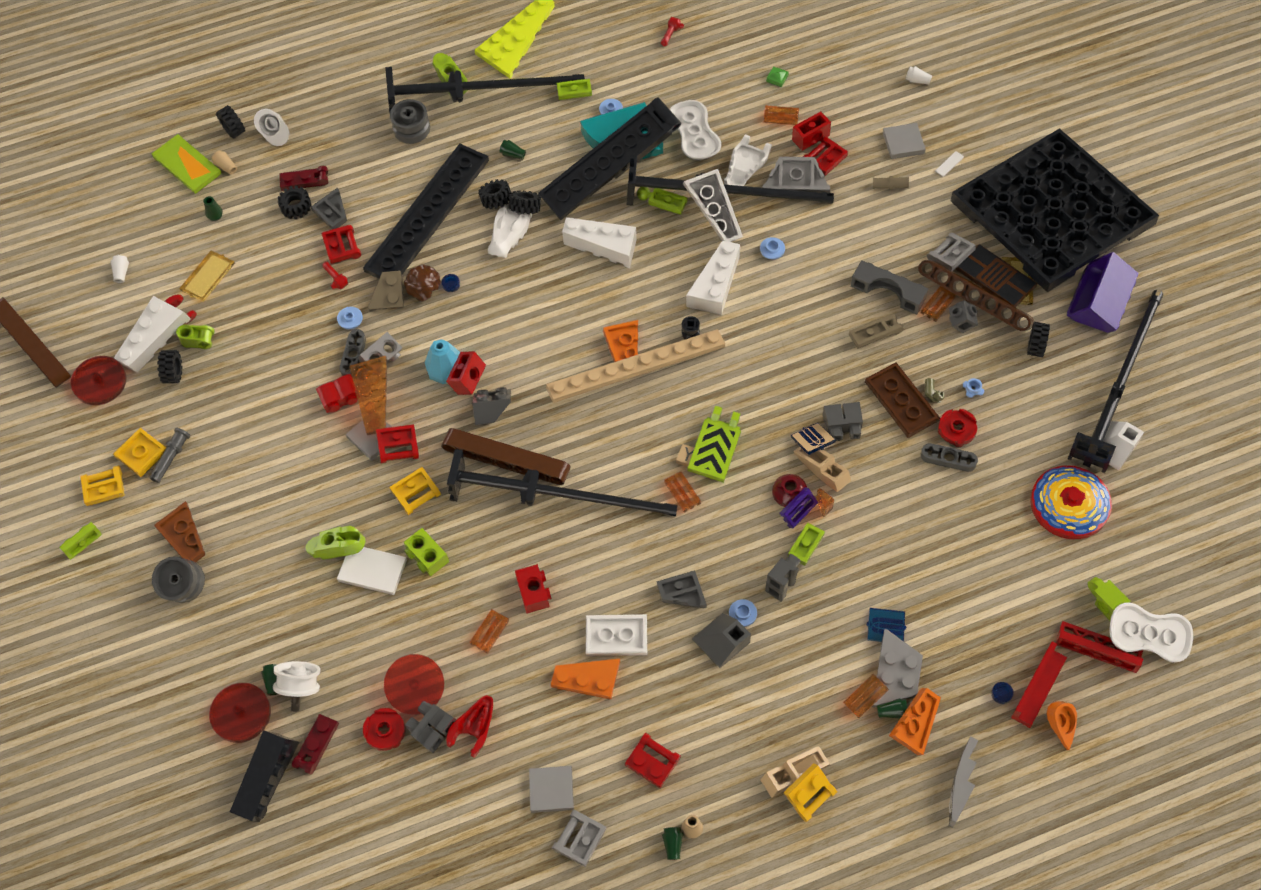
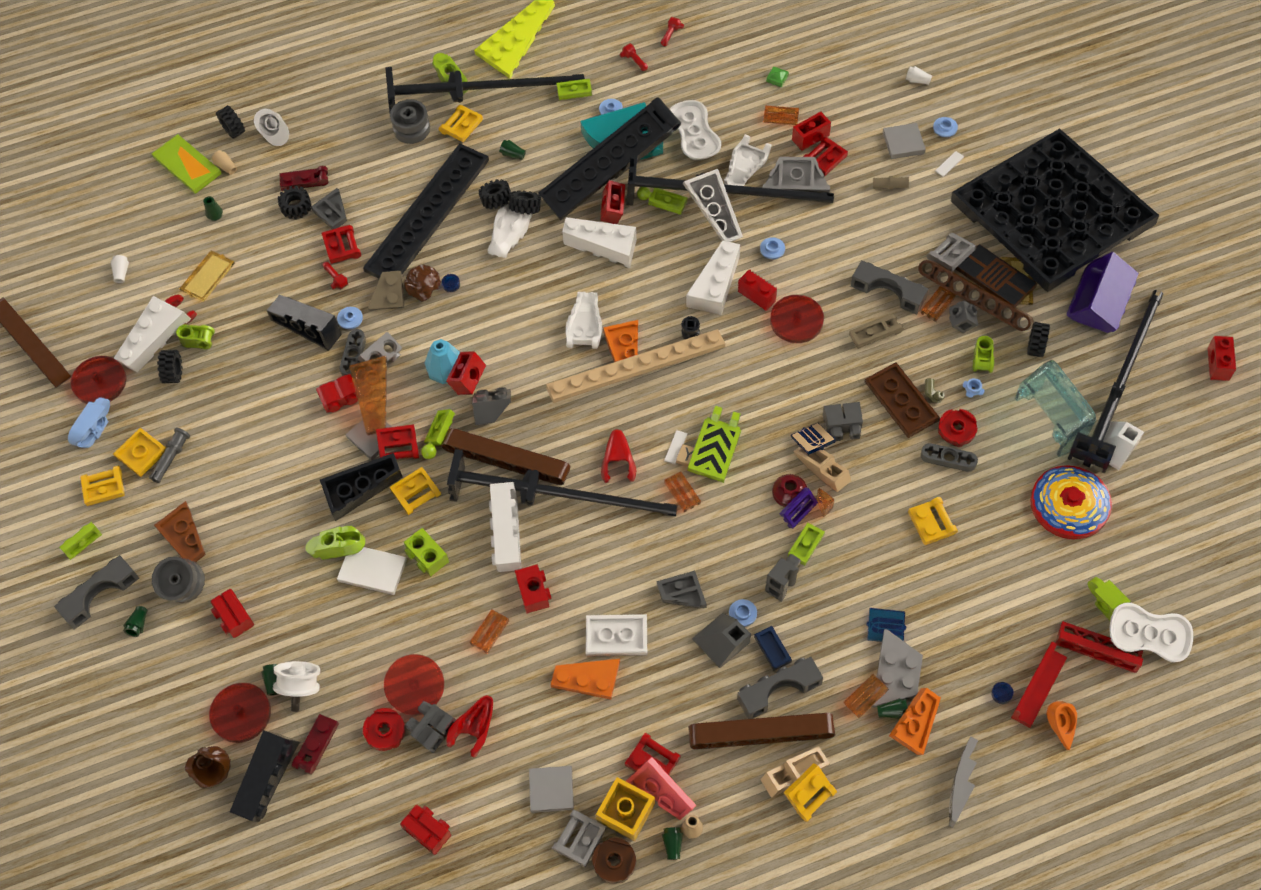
none -> dark grey arch [54,555,139,630]
none -> light blue piece [68,397,110,448]
none -> dark green cone [123,606,148,637]
none -> reddish brown hair [185,746,231,788]
none -> red brick [210,589,255,638]
none -> black wedge [267,295,342,351]
none -> black wedge [320,453,403,521]
none -> red brick [400,804,451,855]
none -> lime plate [421,409,455,459]
none -> yellow plate [438,105,483,142]
none -> white wedge [489,482,521,572]
none -> white animal [566,291,602,349]
none -> reddish brown plate [592,837,636,884]
none -> yellow brick [596,777,655,842]
none -> red brick [600,180,626,224]
none -> red animal [601,429,637,483]
none -> red piece [620,43,648,71]
none -> coral wing [626,757,696,820]
none -> white window [664,430,687,464]
none -> reddish brown beam [688,713,836,749]
none -> dark grey arch [737,657,823,719]
none -> red brick [738,270,777,311]
none -> dark blue tile [754,626,792,671]
none -> clear red piece [770,295,824,343]
none -> yellow plate [908,497,958,545]
none -> light blue piece [933,117,958,137]
none -> lime piece [972,336,994,373]
none -> clear light blue windscreen [1015,360,1096,457]
none -> red brick [1207,336,1236,381]

